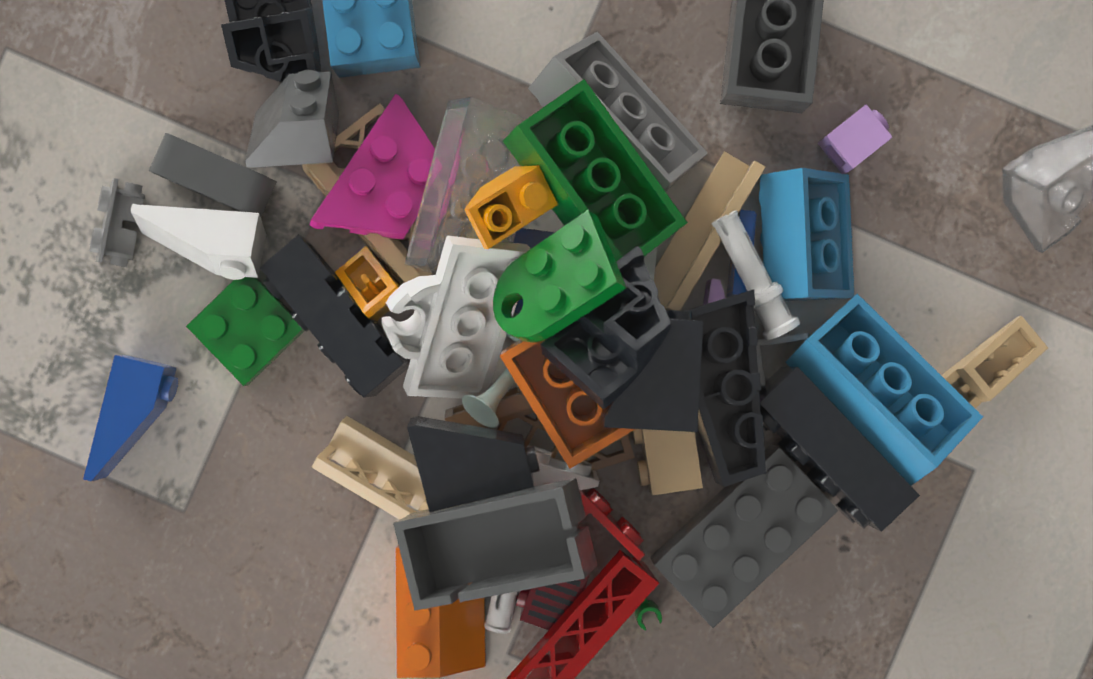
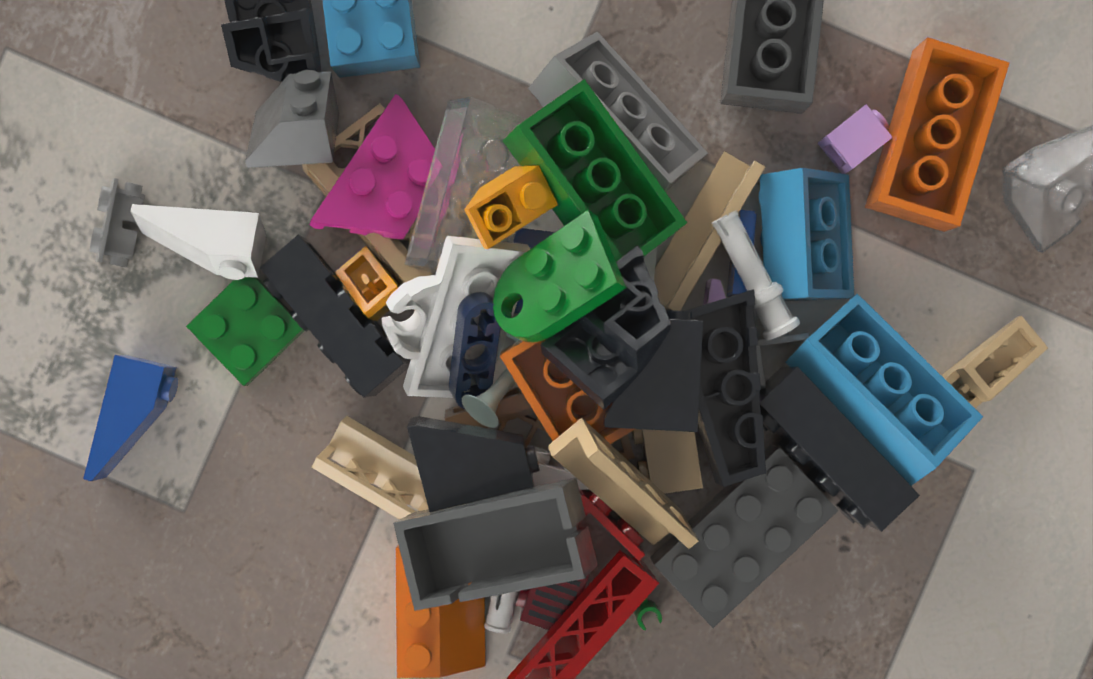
dark grey beam [149,133,277,217] -> none
none -> dark blue beam [449,292,501,409]
none -> tan fence [548,418,699,549]
none -> orange brick [865,37,1010,232]

